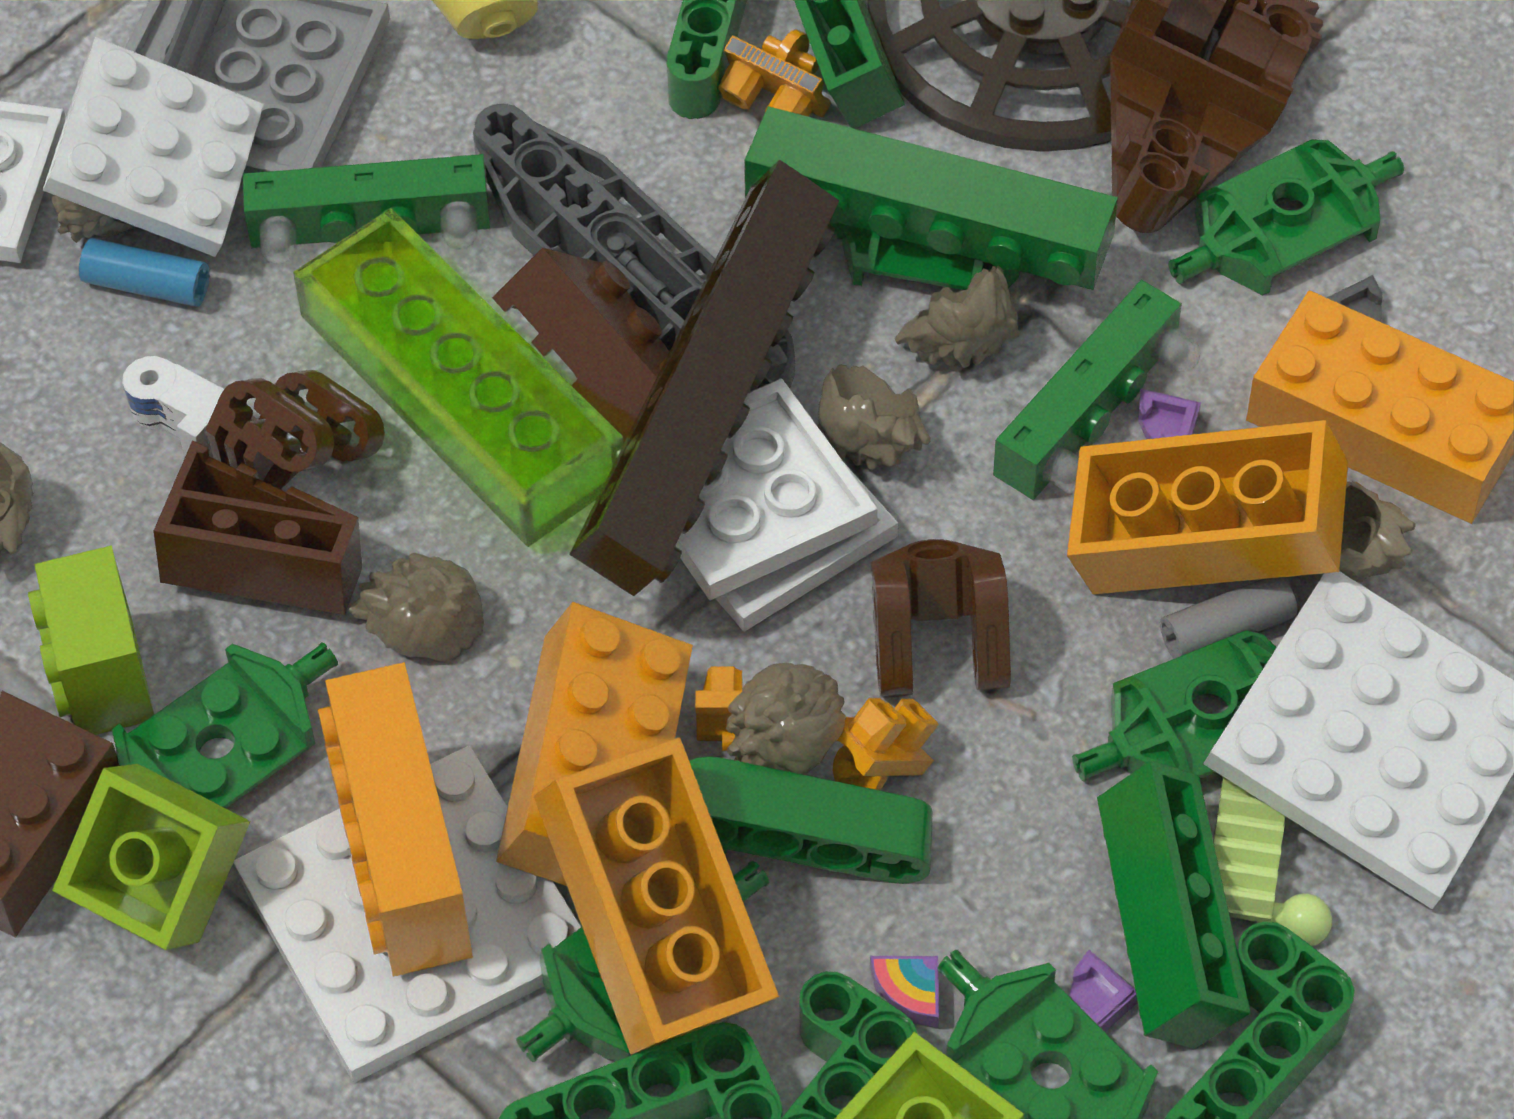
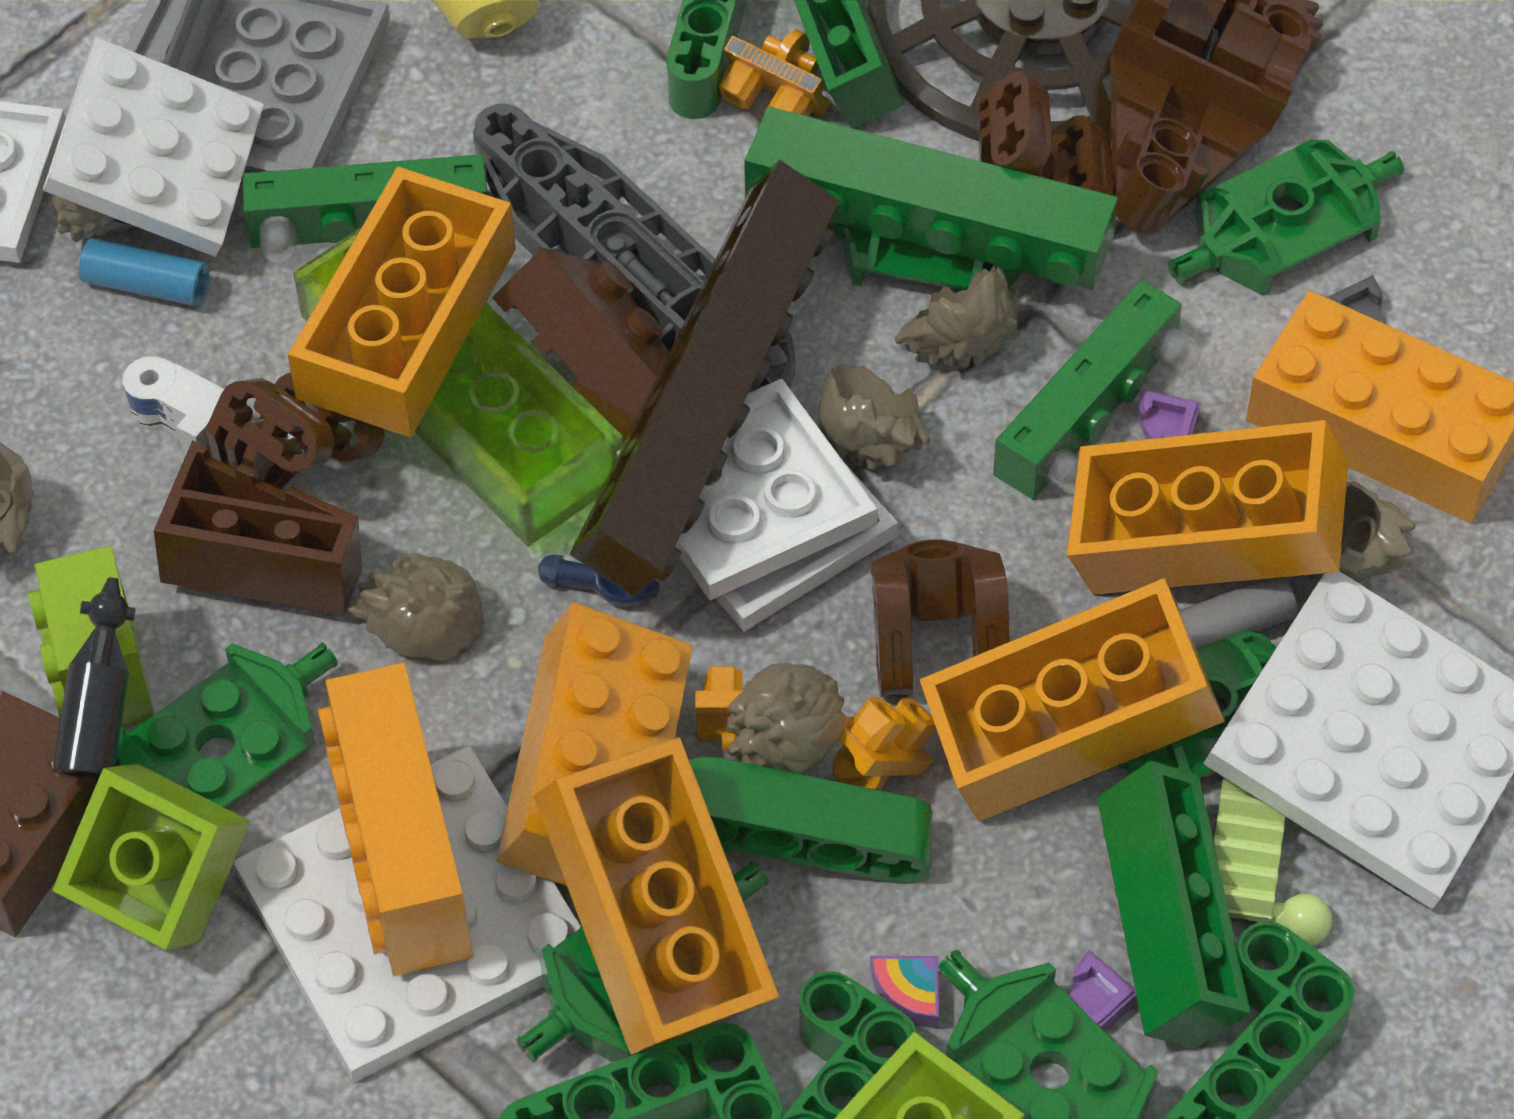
none -> black wheel [52,577,136,781]
none -> light orange brick [288,166,516,438]
none -> dark blue piece [538,554,660,607]
none -> light orange brick [919,578,1225,822]
none -> reddish brown piece [978,71,1114,196]

